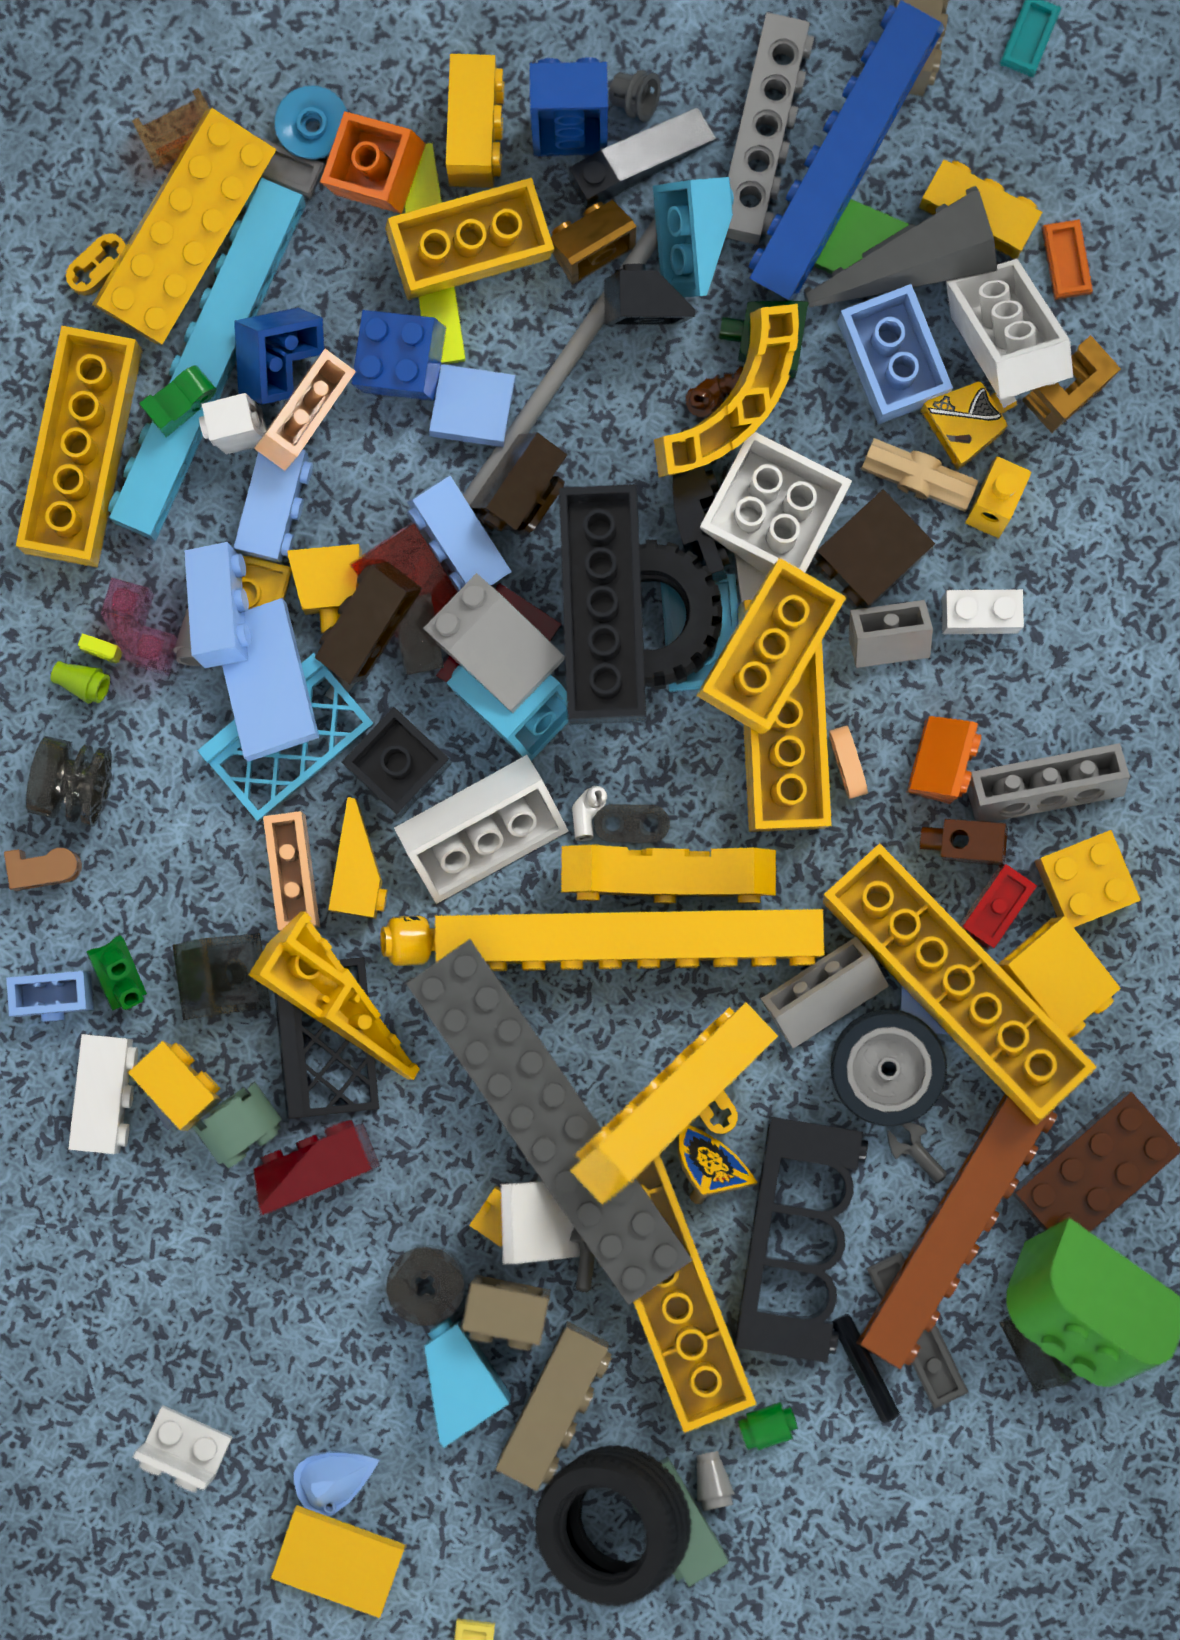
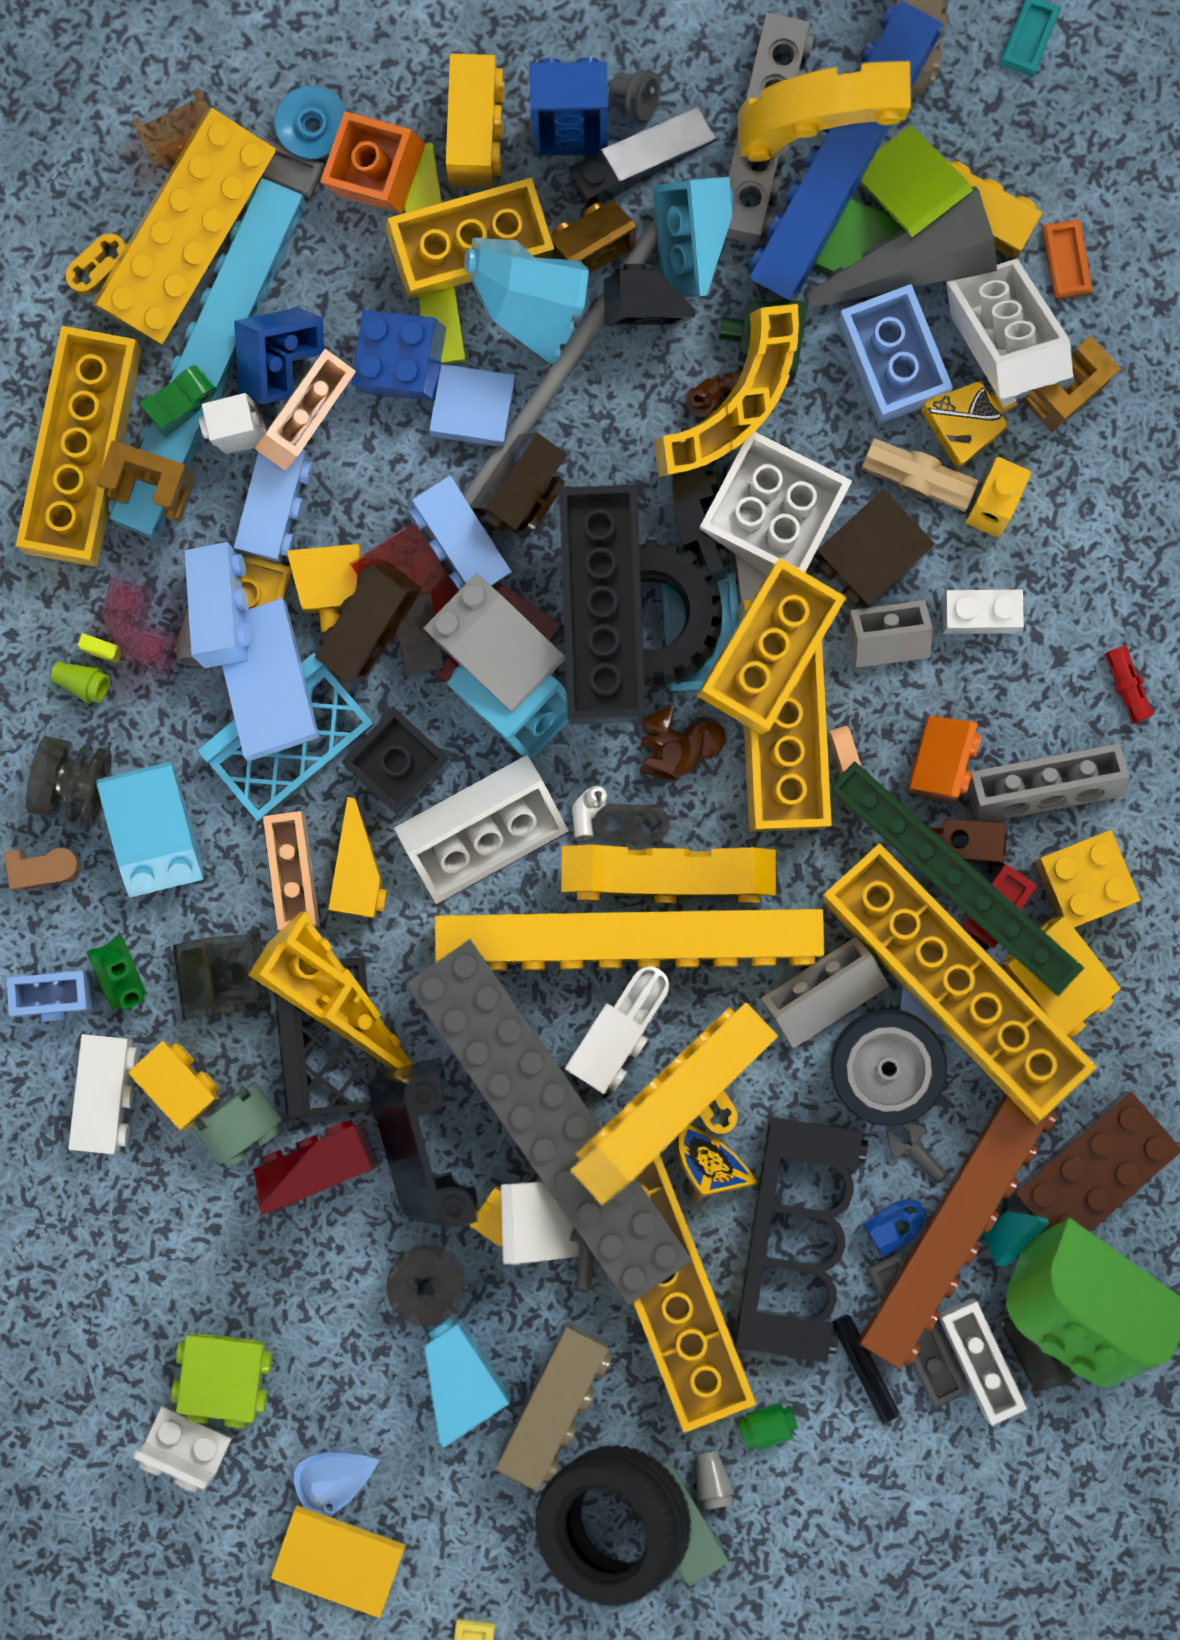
yellow head [380,916,435,966] -> none
dark tan brick [462,1275,551,1350] -> none
none -> pearl gold panel [97,440,195,522]
none -> medium azure slope [97,761,203,898]
none -> lime brick [171,1332,272,1428]
none -> black windscreen [370,1057,479,1227]
none -> medium azure brick [465,237,589,364]
none -> white brick [565,967,669,1094]
none -> reddish brown animal [641,704,726,782]
none -> yellow brick [738,61,911,162]
none -> dark green tile [830,761,1085,997]
none -> lime tile [860,125,973,237]
none -> blue rock [862,1199,925,1257]
none -> white brick [939,1298,1027,1425]
none -> teal tile [983,1211,1049,1267]
none -> red pin [1104,645,1155,724]

